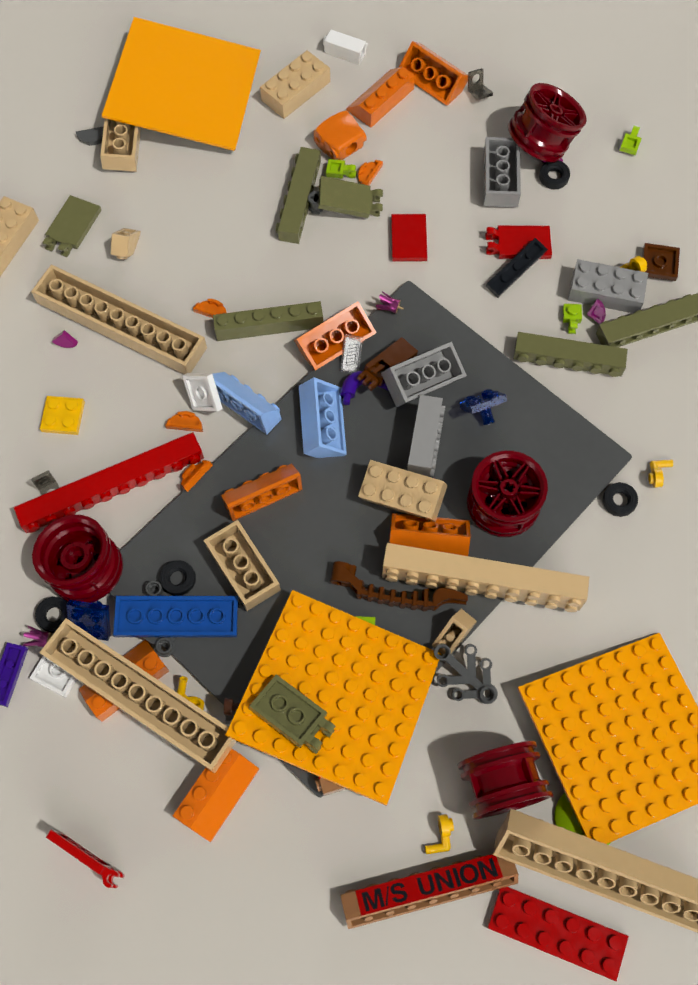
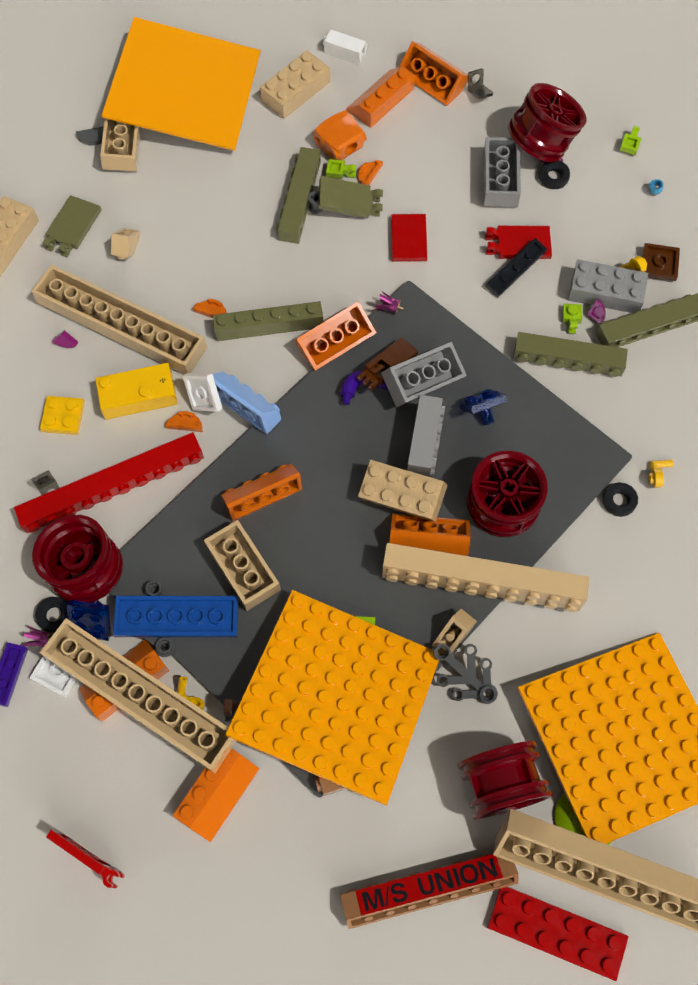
black tyre [160,560,196,596] -> none
orange tile [181,460,213,492] -> none
olive tile [249,674,336,754] -> none
light blue slope [299,377,347,458] -> none
reddish brown piece [330,561,468,612] -> none
clear tile [340,334,363,373] -> none
yellow plate [425,814,454,855] -> none
none -> yellow brick [95,362,178,420]
none -> dark azure hinge [649,179,663,195]

